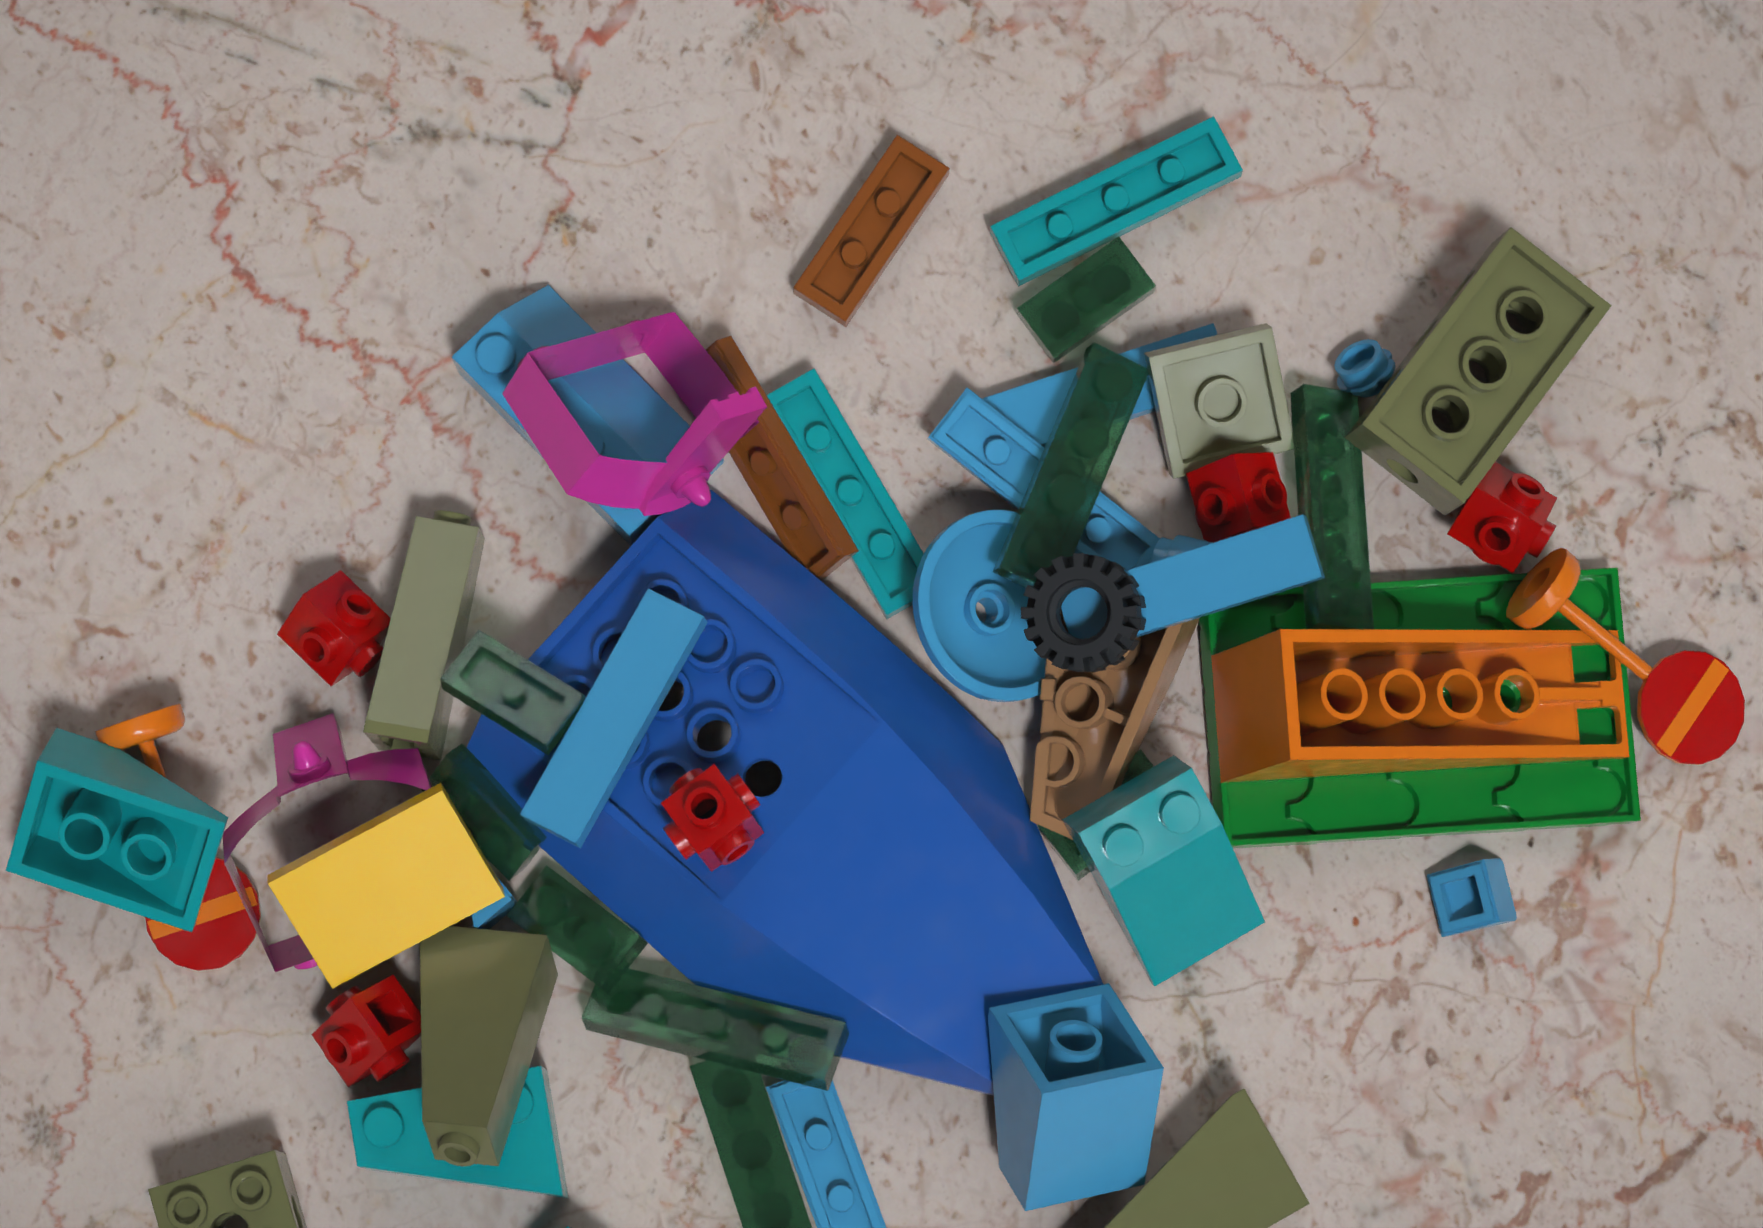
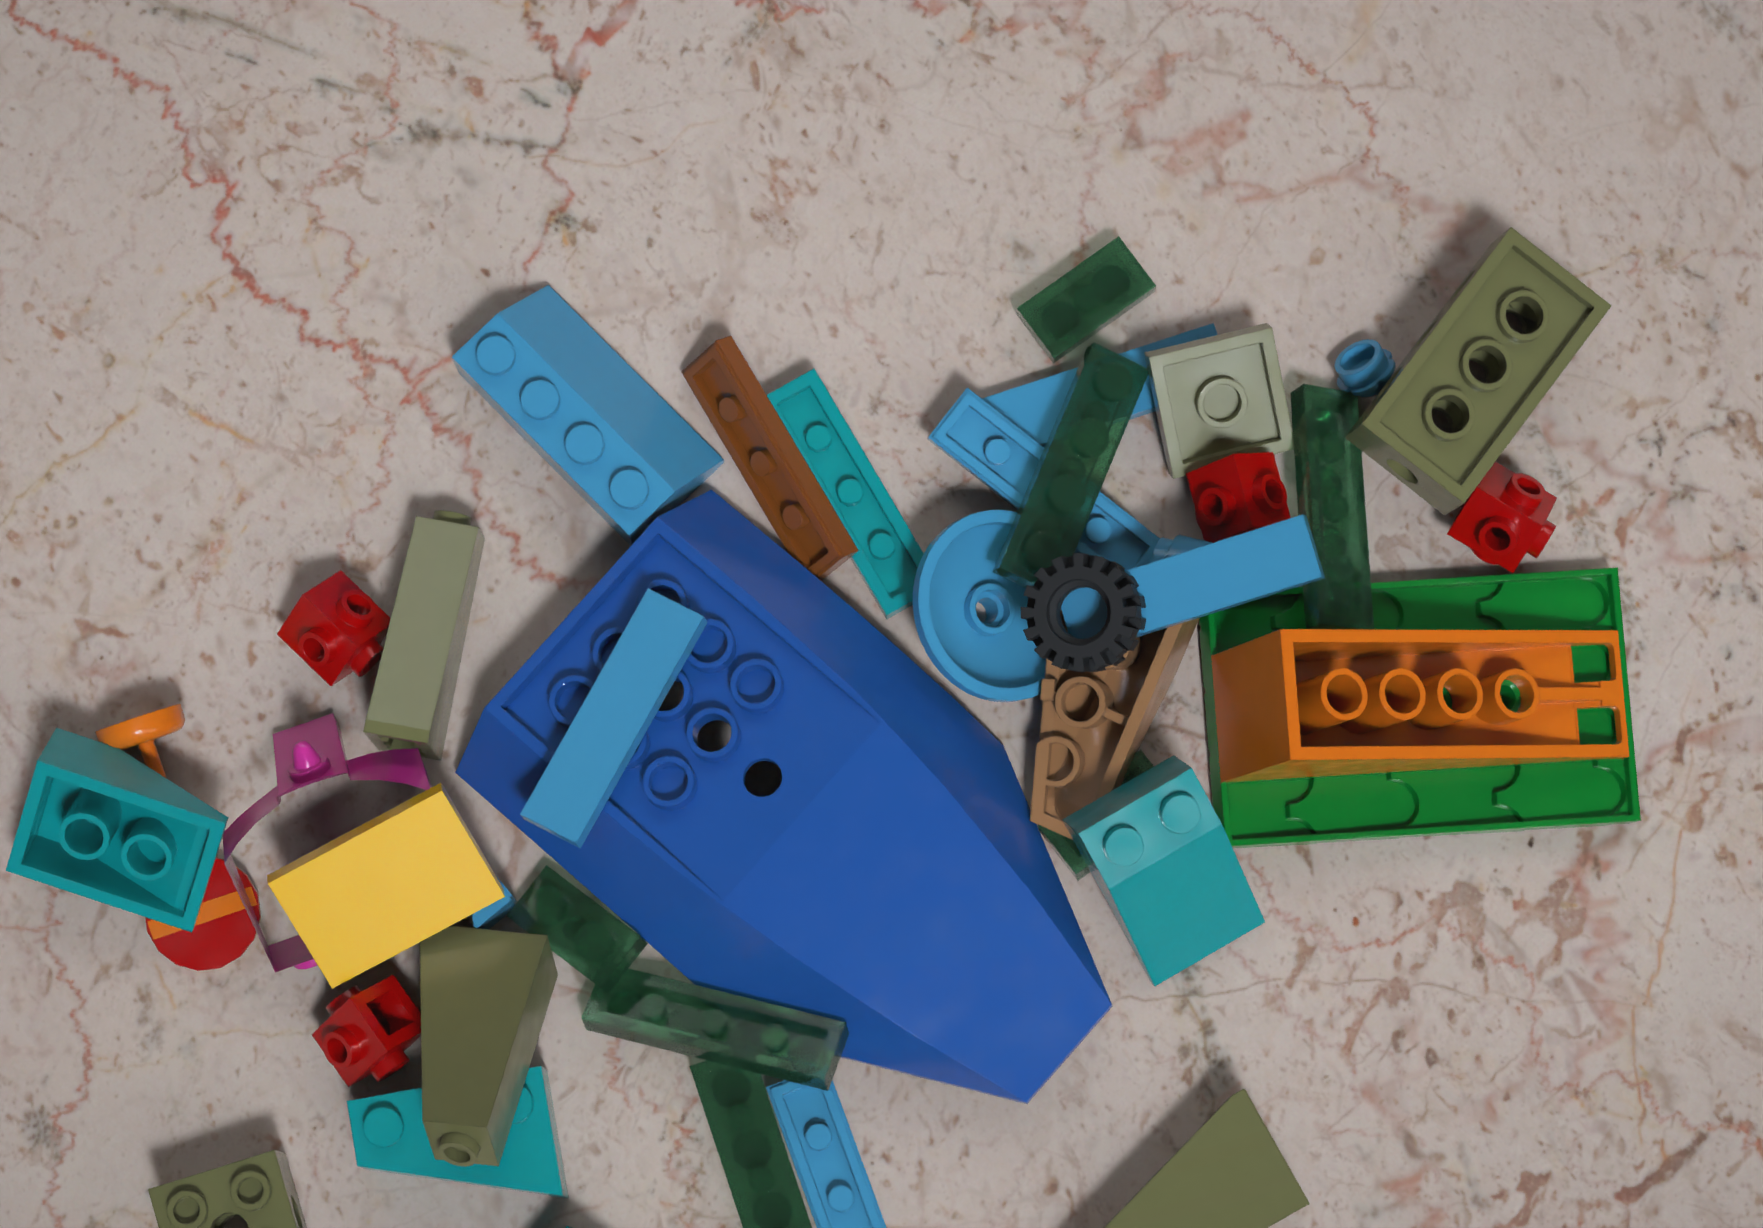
clear green plate [421,744,547,881] -> none
clear green plate [440,630,585,755] -> none
dark pink piece [502,312,767,516] -> none
red brick [661,764,764,872] -> none
dark orange plate [793,135,950,327] -> none
dark azure slope [988,983,1164,1211] -> none
teal plate [990,116,1243,287] -> none
dark azure slope [1427,858,1517,937] -> none
piece [1506,548,1745,765] -> none

